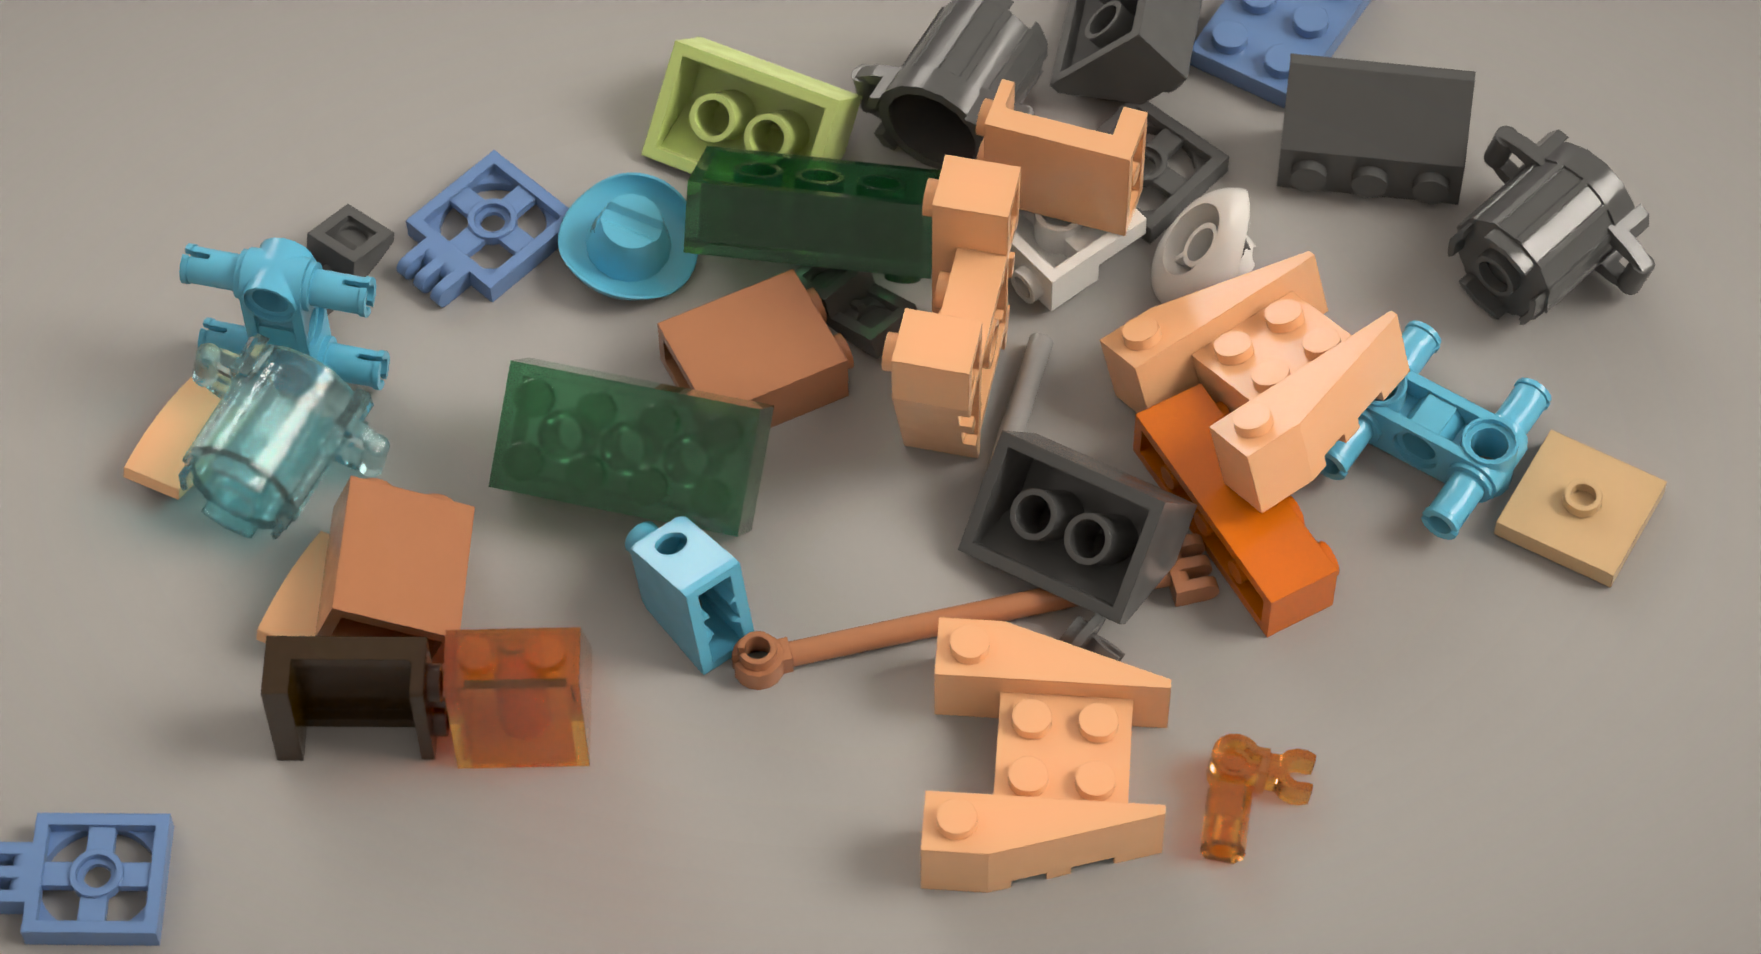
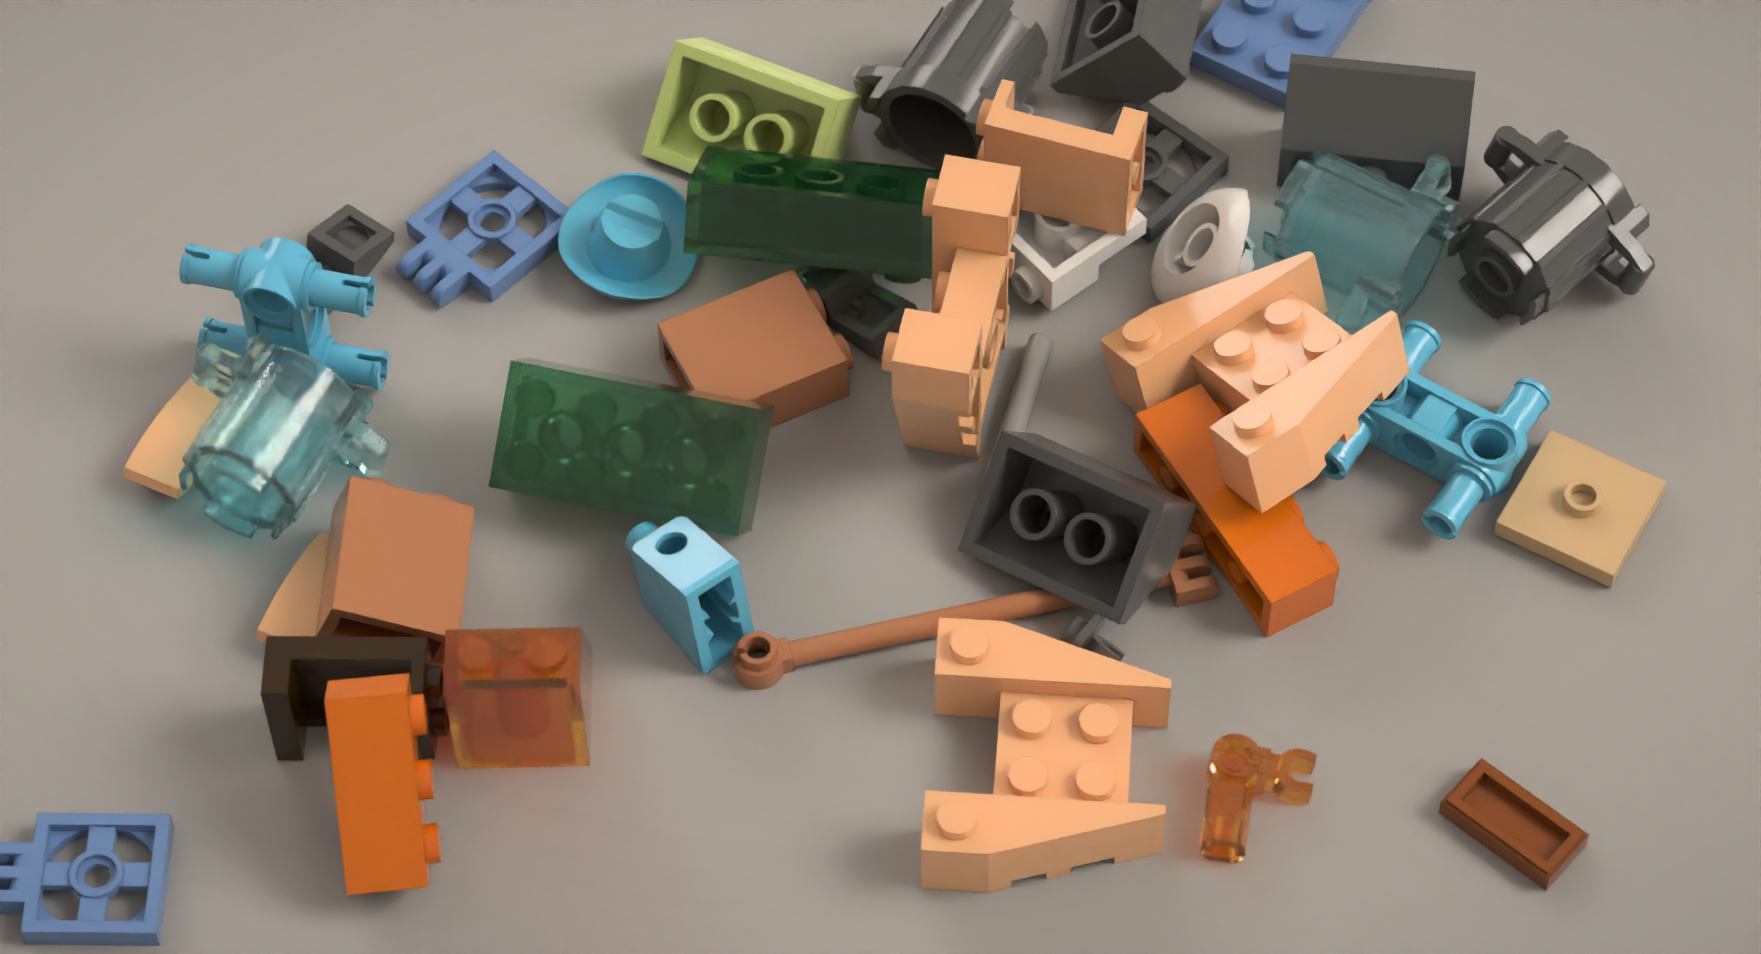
none -> orange brick [324,673,442,895]
none -> clear light blue container [1262,150,1462,335]
none -> dark orange tile [1439,758,1589,890]

